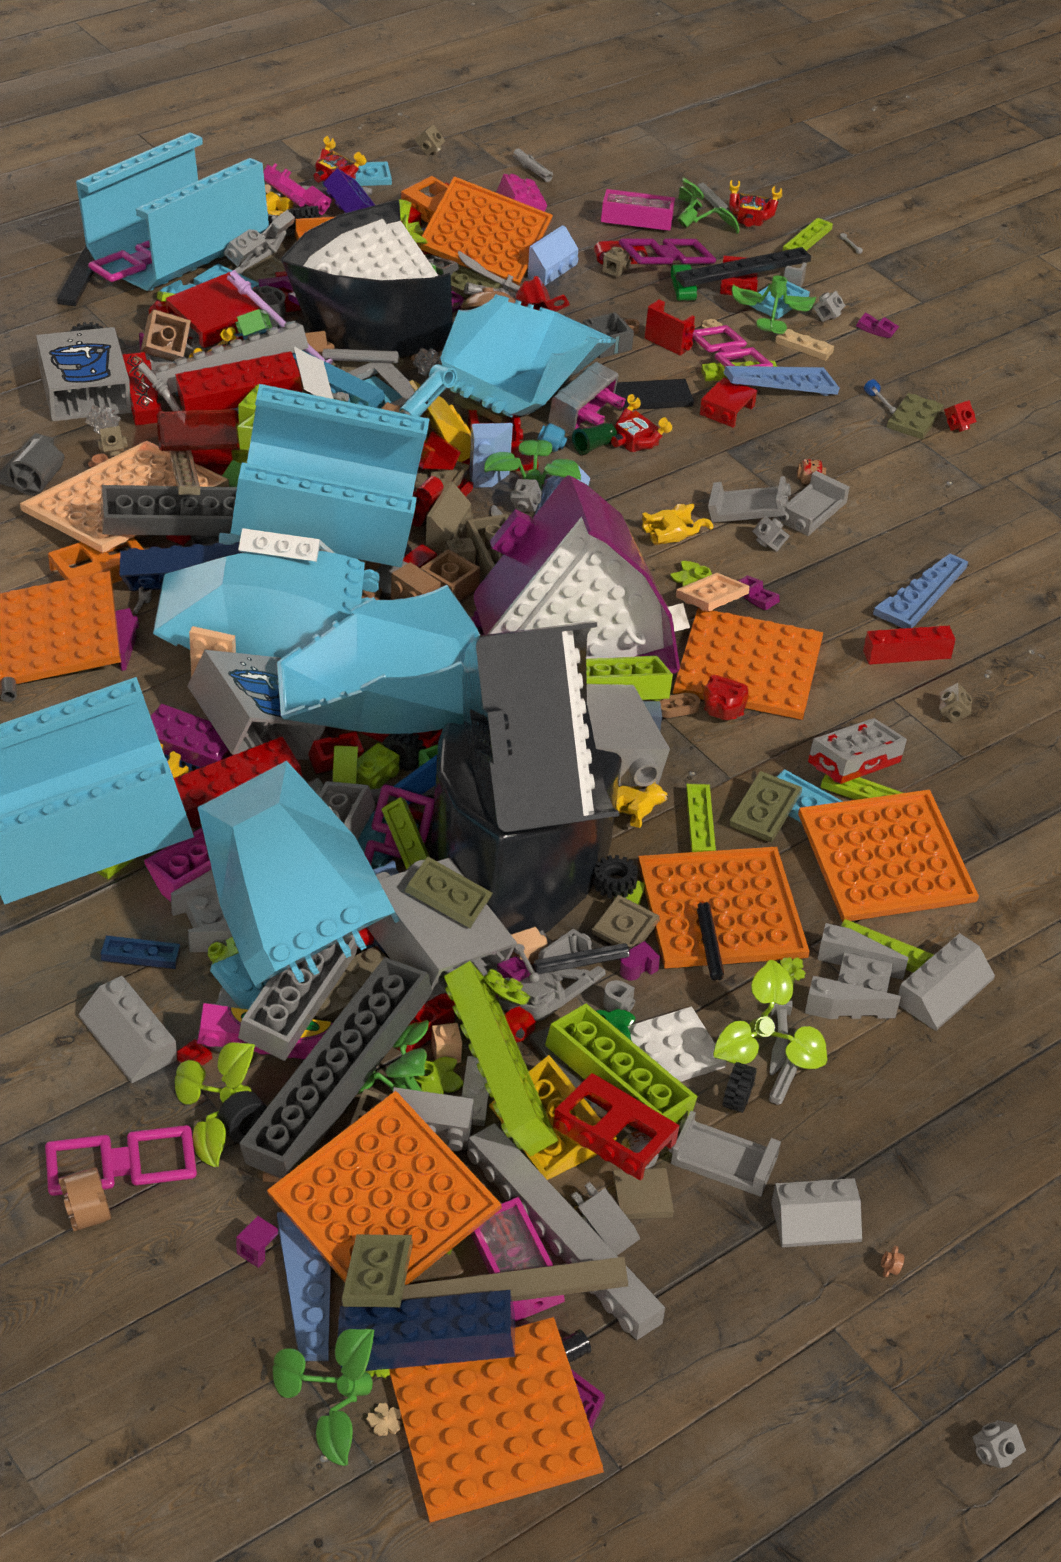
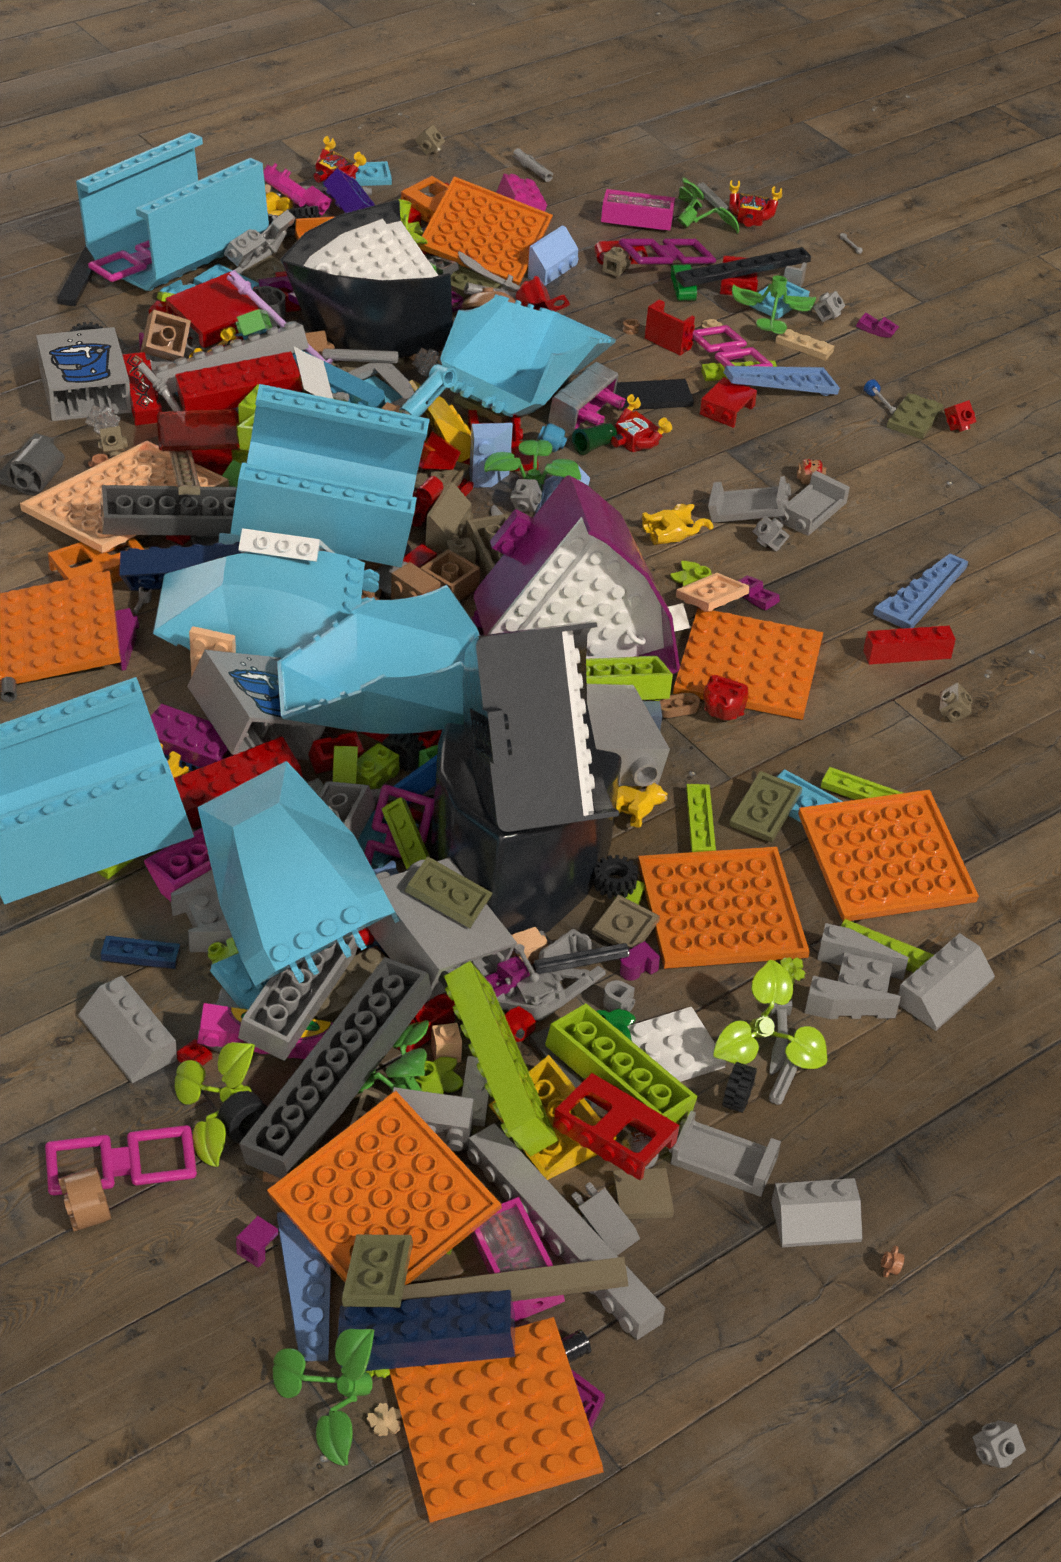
lime dish [484,969,530,1005] -> none
dark grey container [583,312,634,358] -> none
black axle [697,902,724,981] -> none
lime plate [783,218,833,251] -> none
light grey piece [808,718,907,784] -> none

